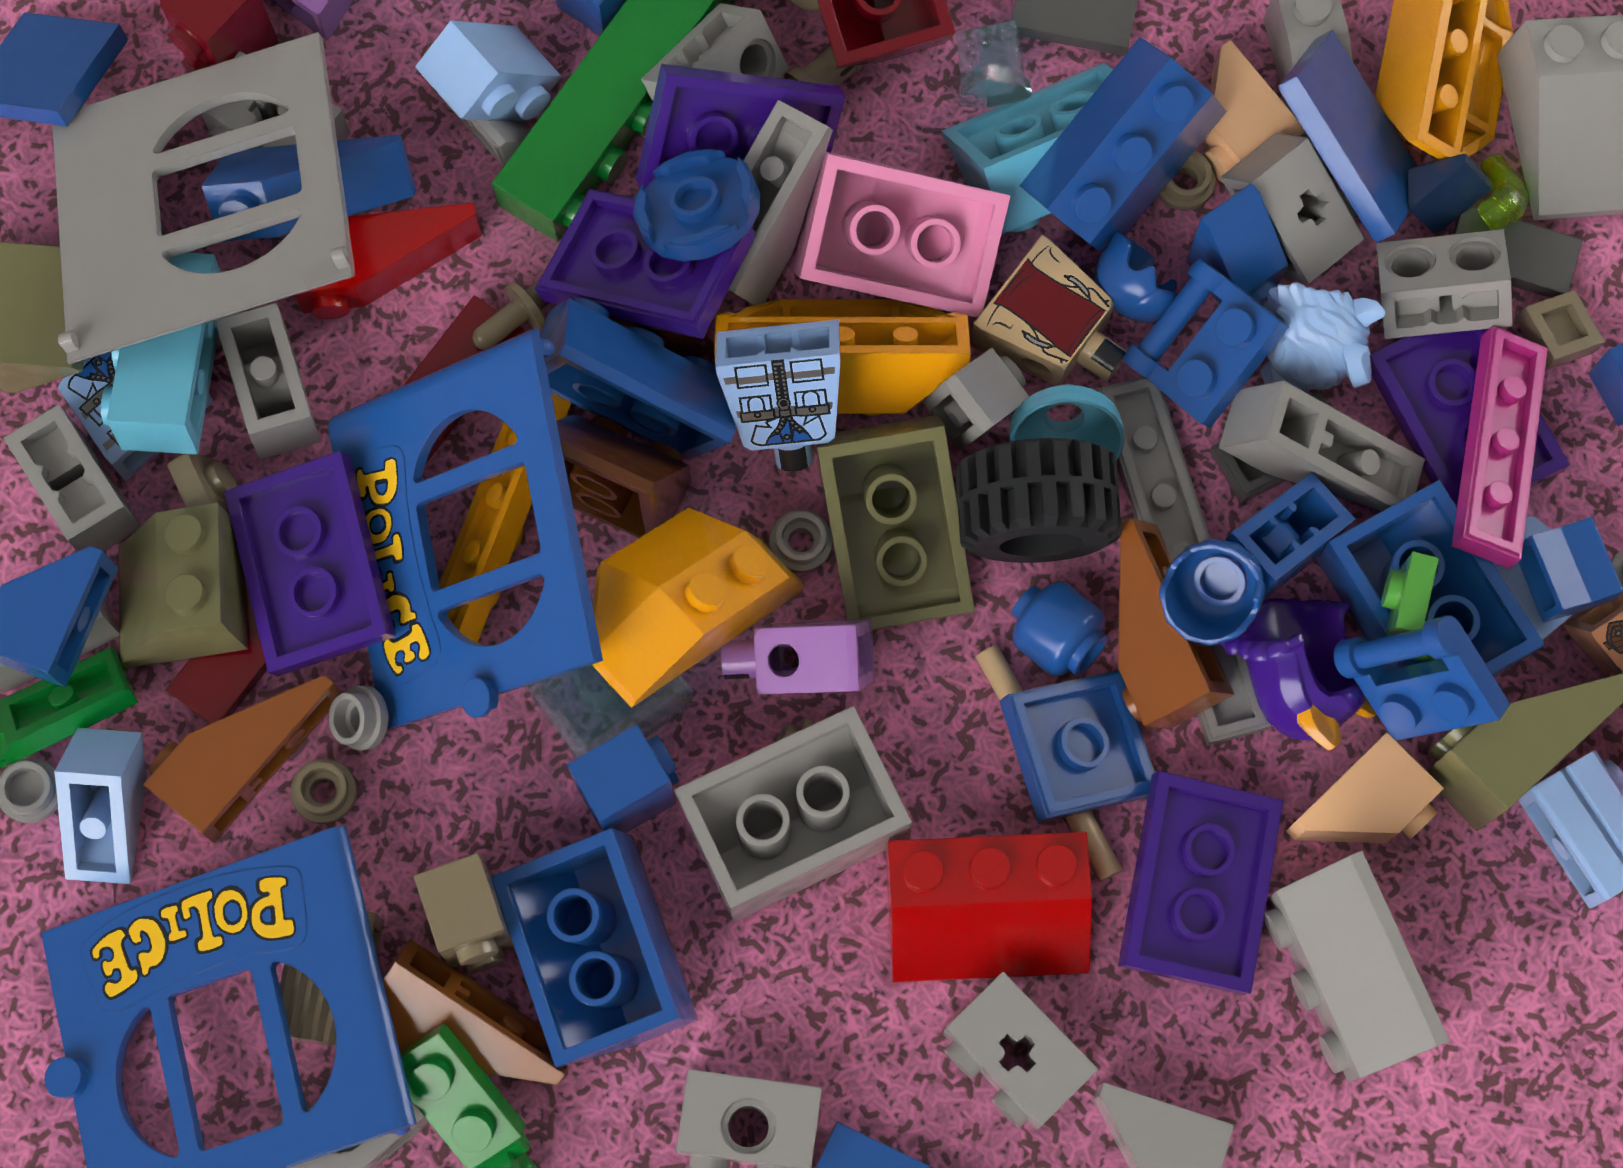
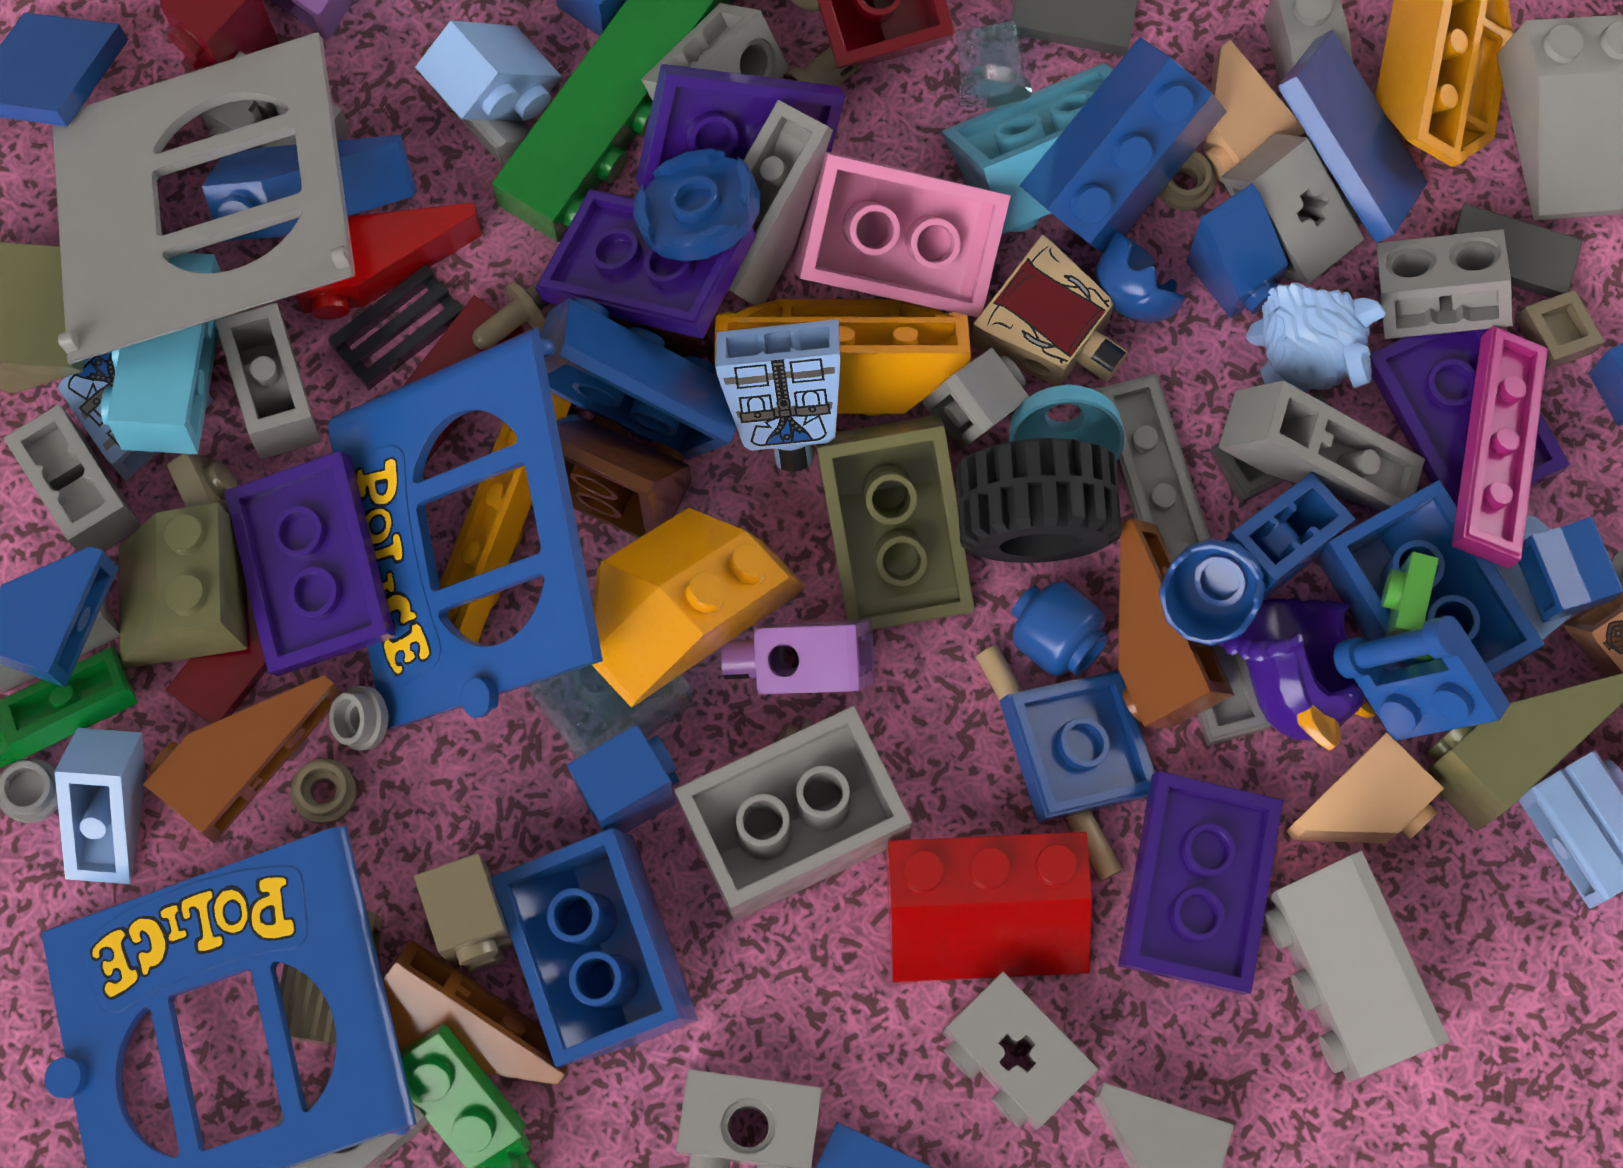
light grey plate [769,510,833,573] -> none
blue plate [1122,257,1289,428] -> none
dark blue slope [1408,154,1492,233] -> none
clear neon green arm [1478,154,1529,230] -> none
none -> black tile [328,264,464,390]

